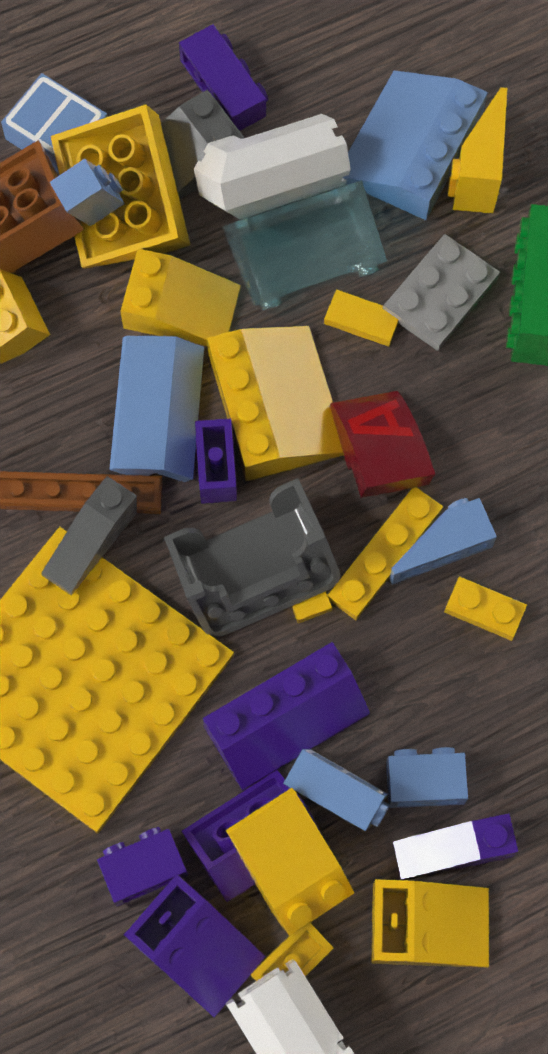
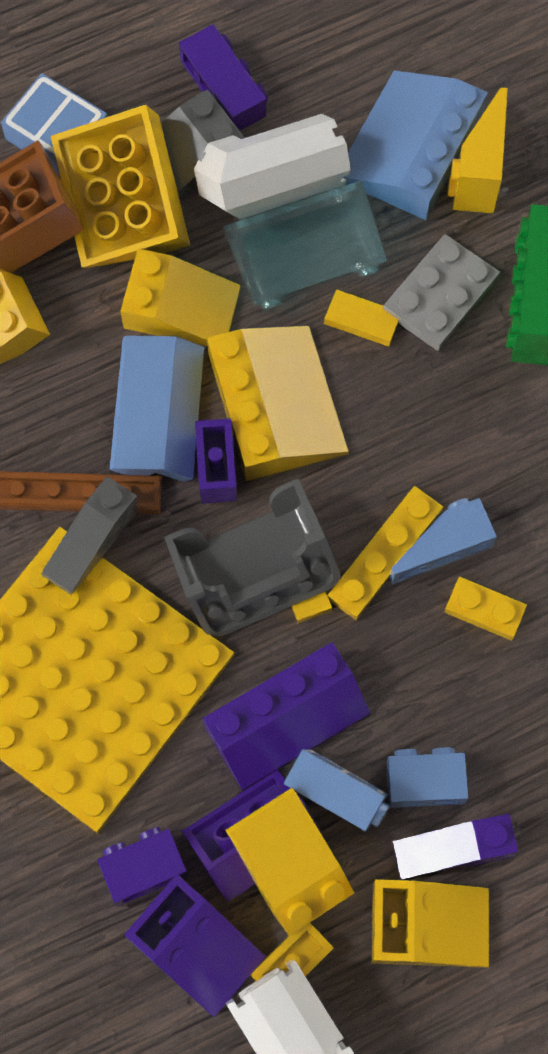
medium blue brick [50,159,125,226] -> none
dark red slope [330,391,435,498] -> none

